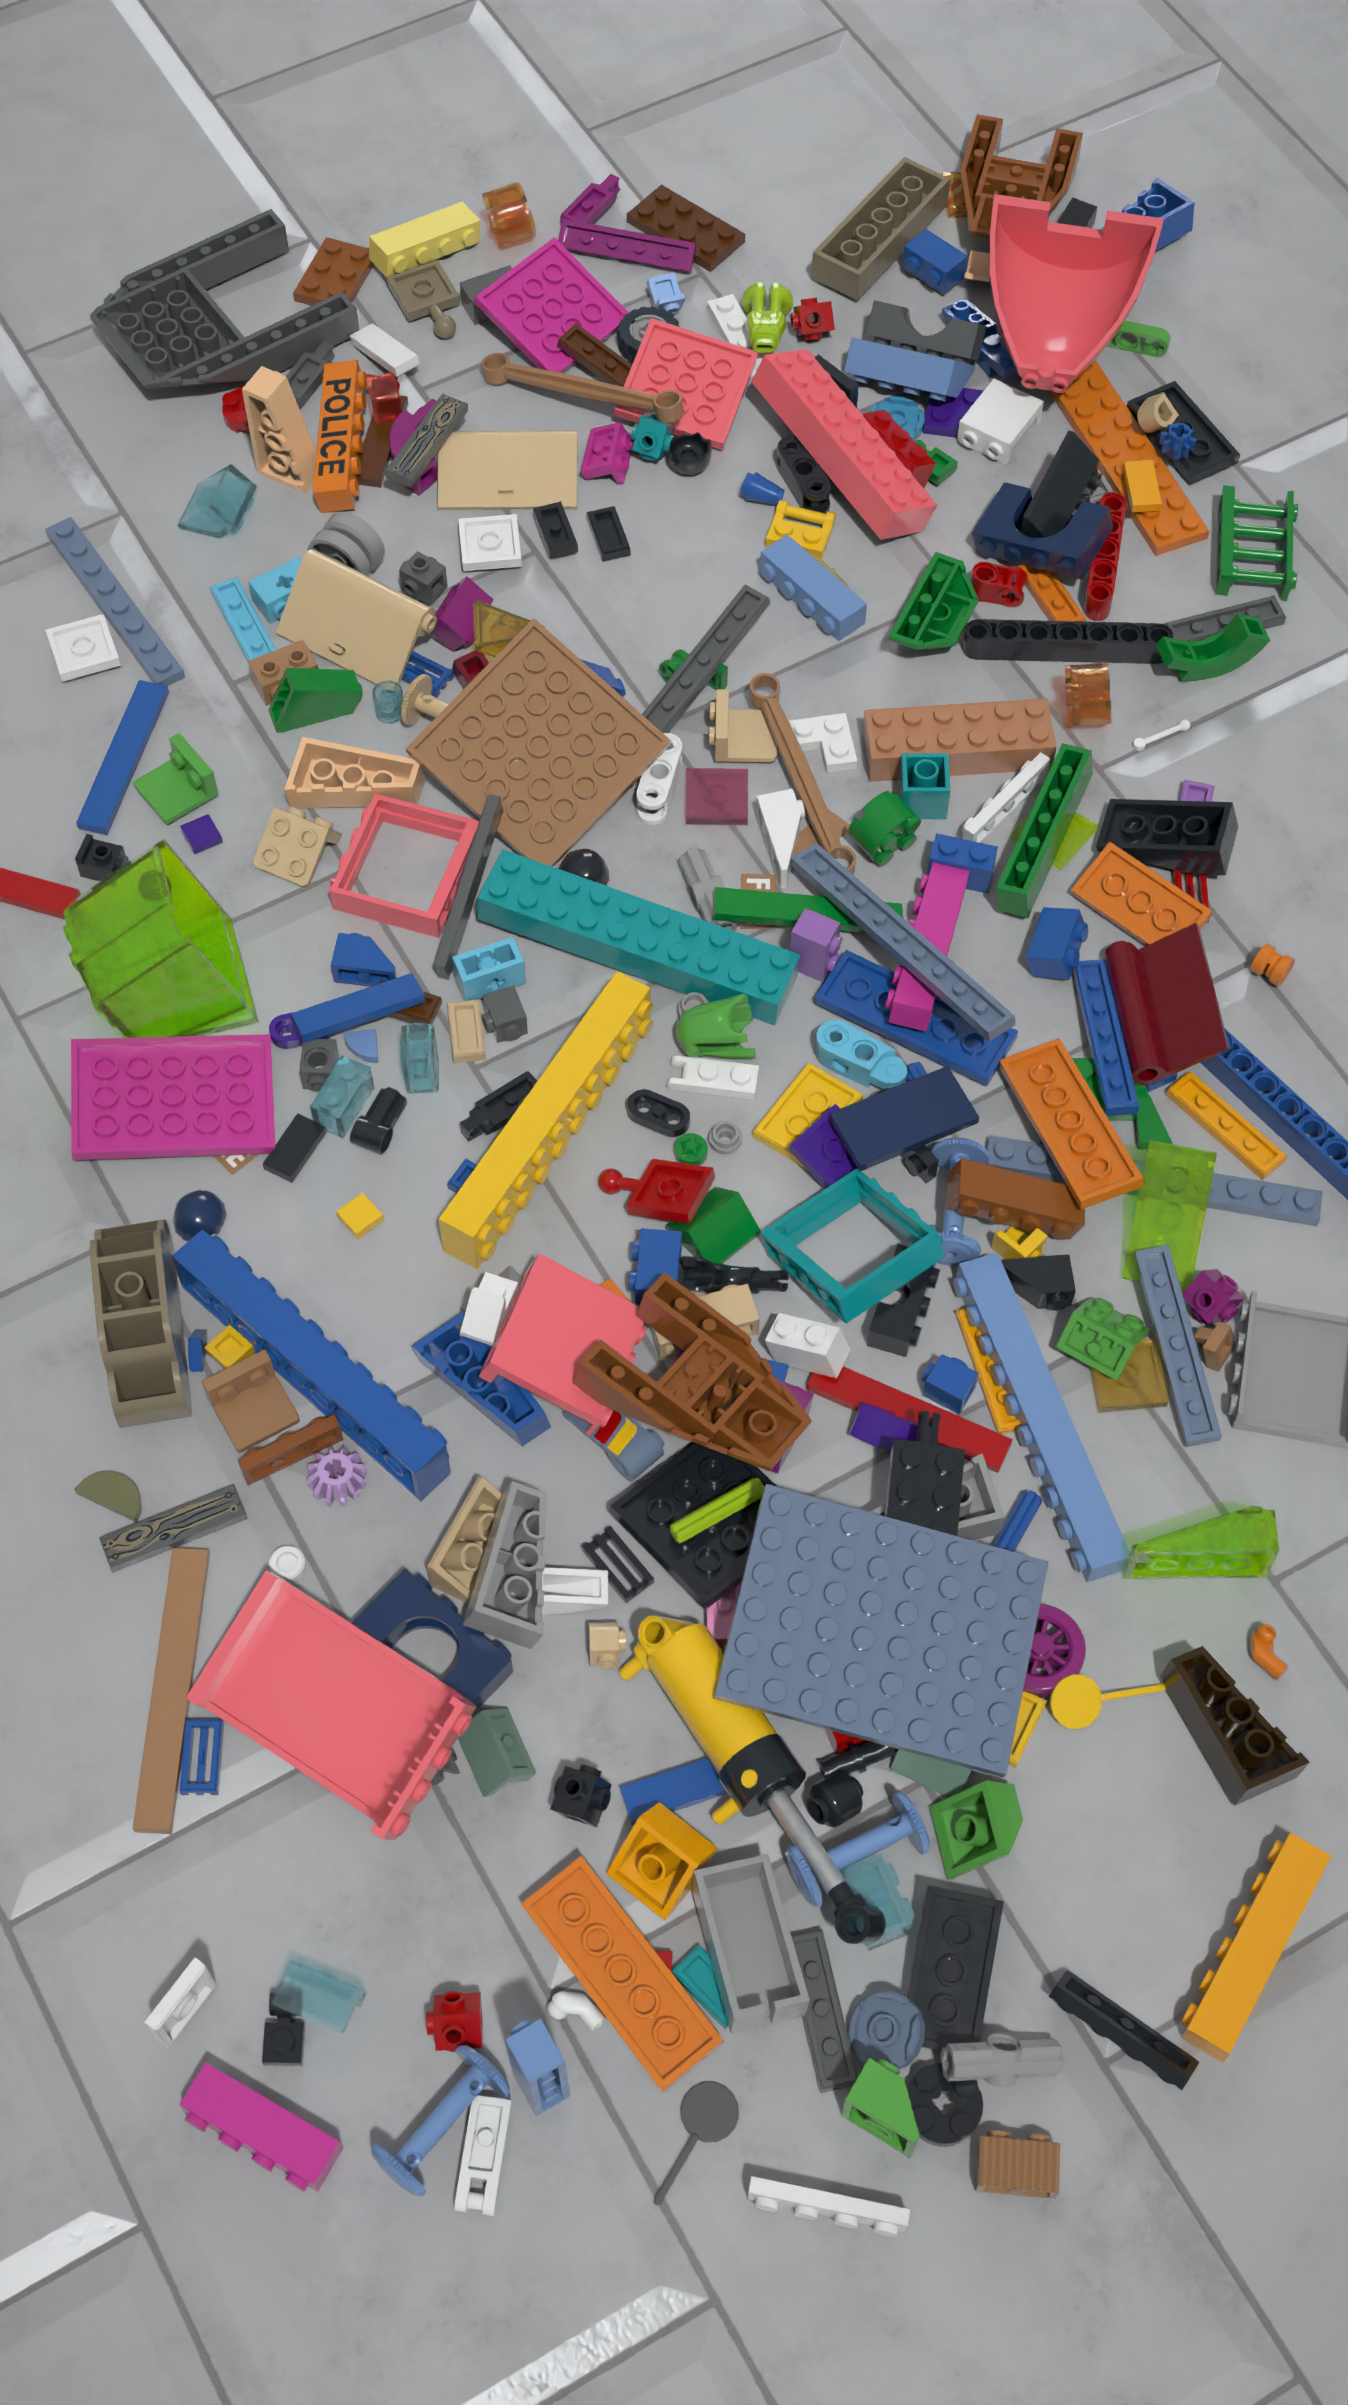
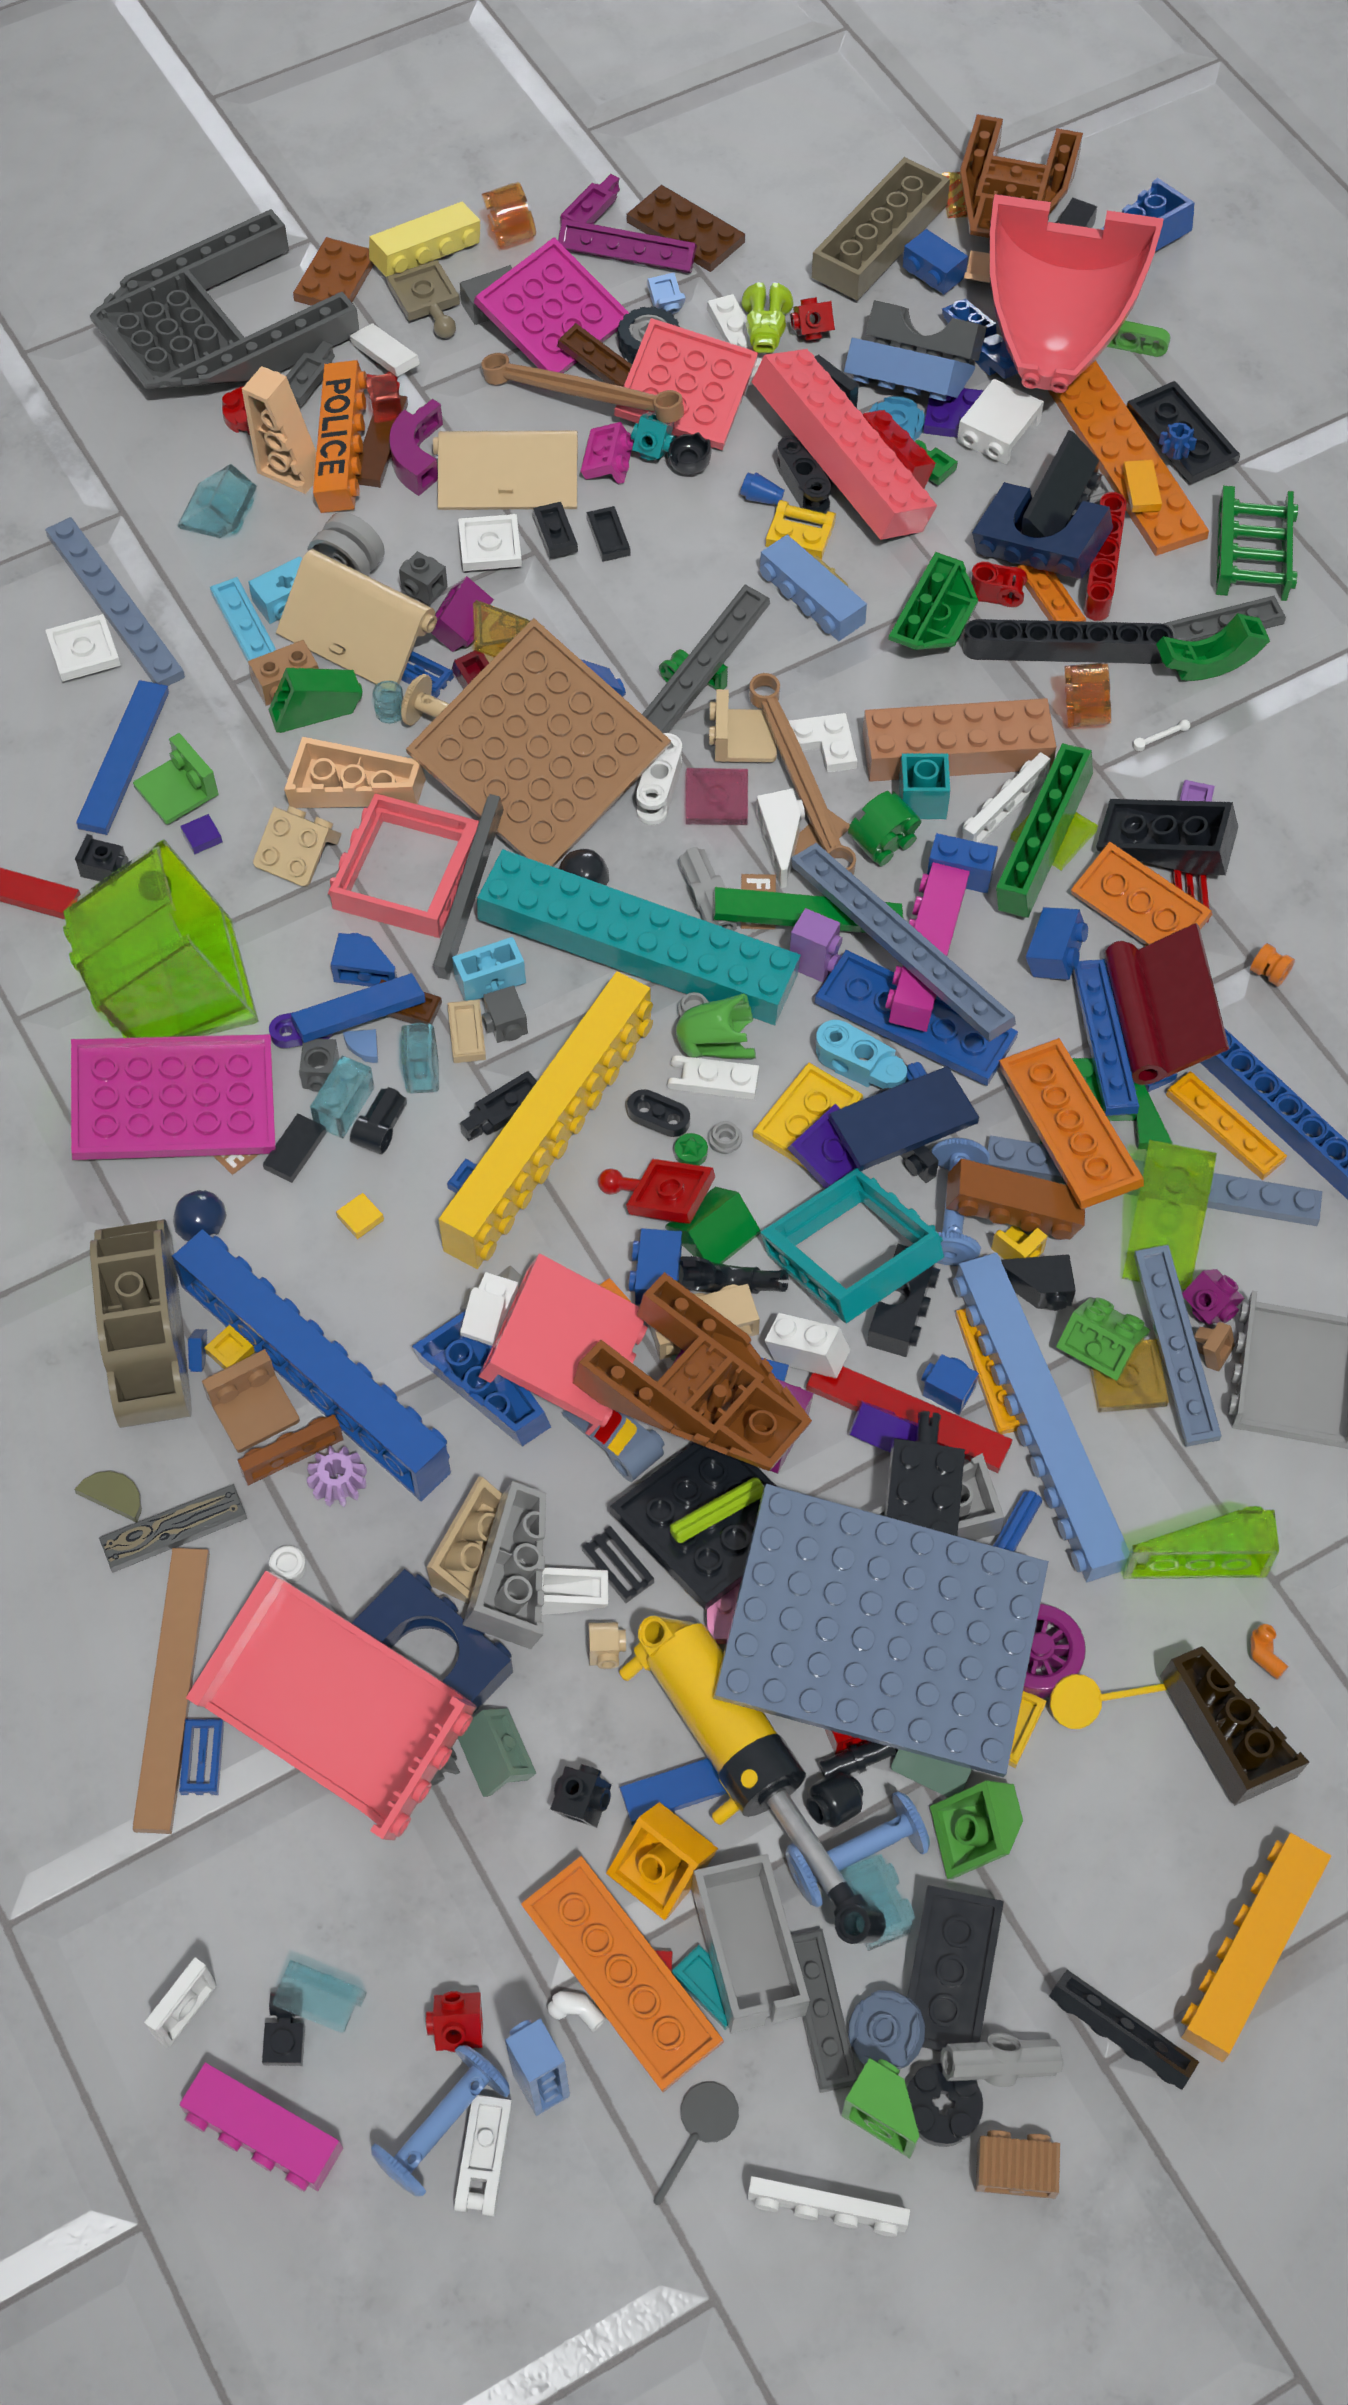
dark grey tile [385,394,468,487] -> none
tan plate [1137,392,1179,433] -> none

